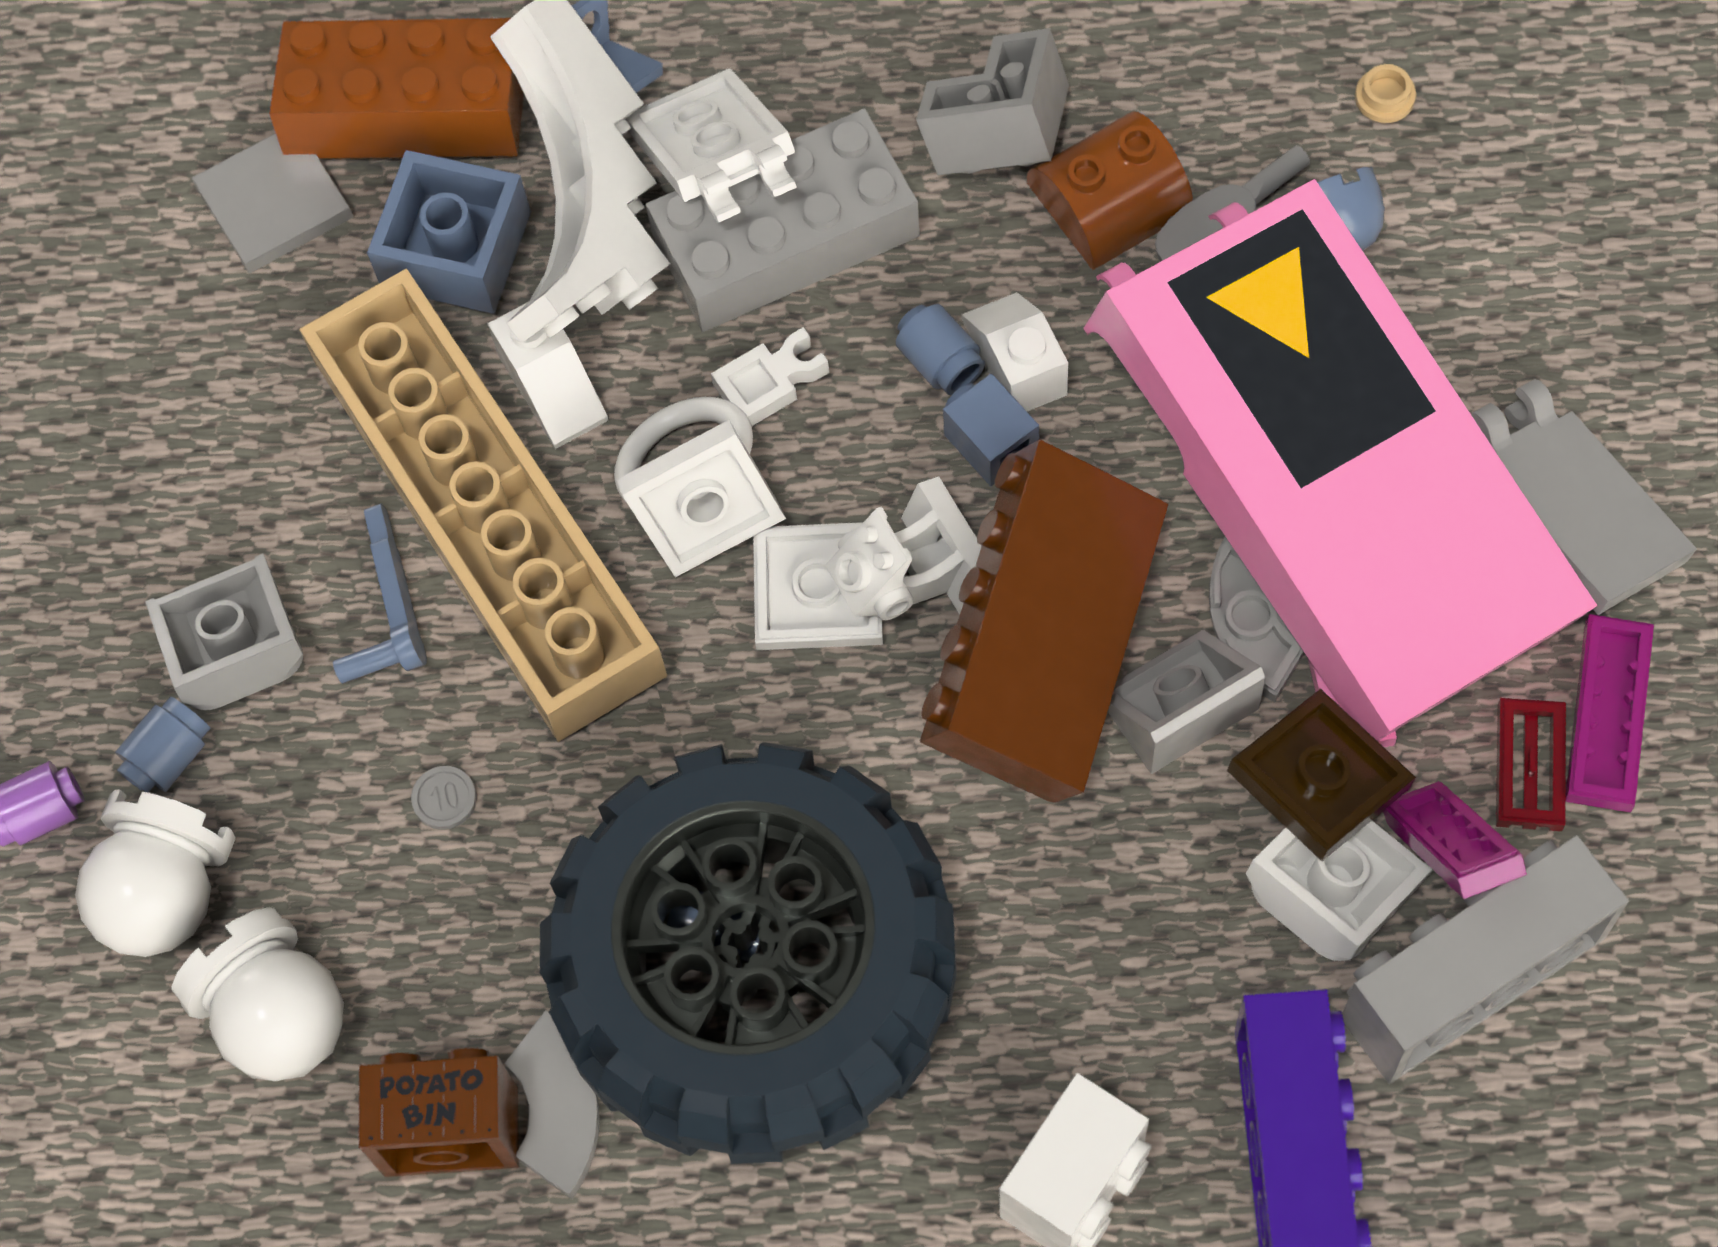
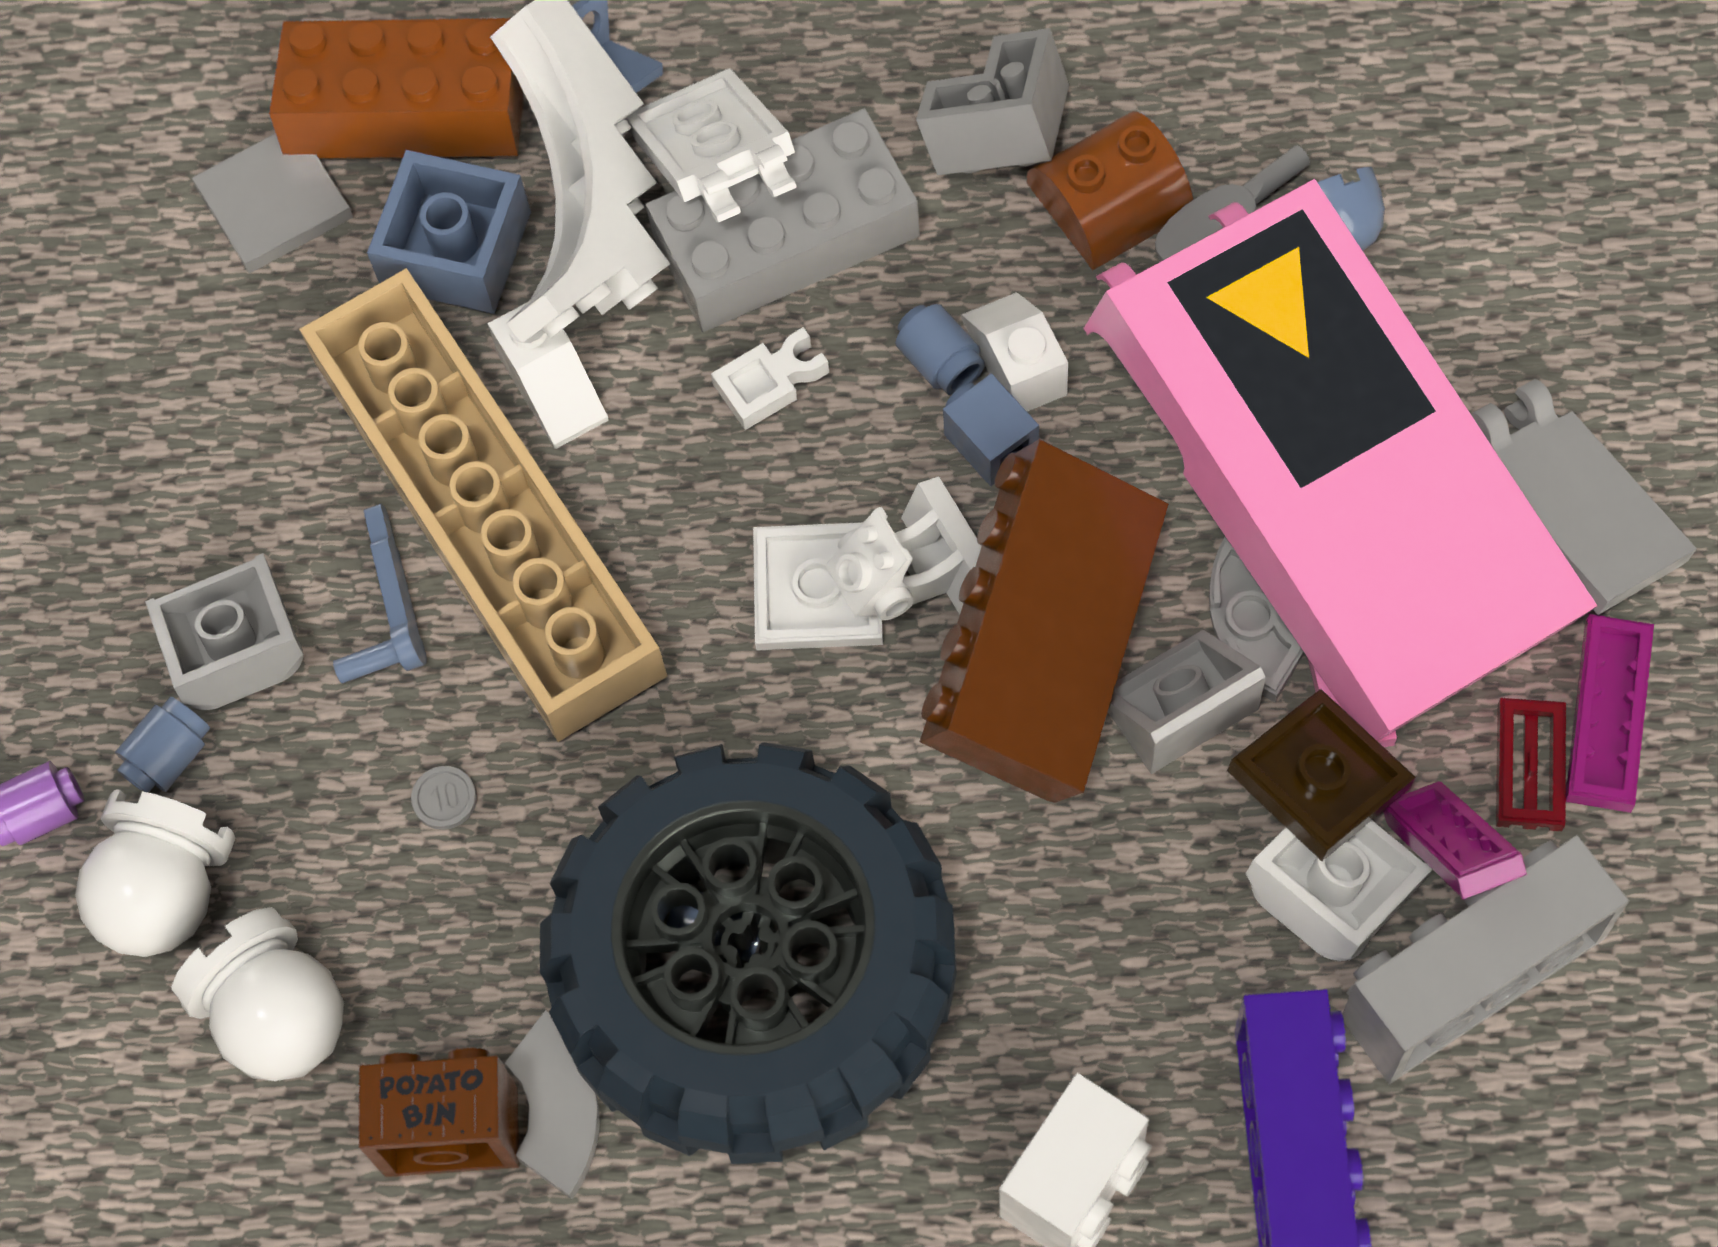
white tile [614,397,786,577] -> none
tan plate [1355,64,1416,123] -> none

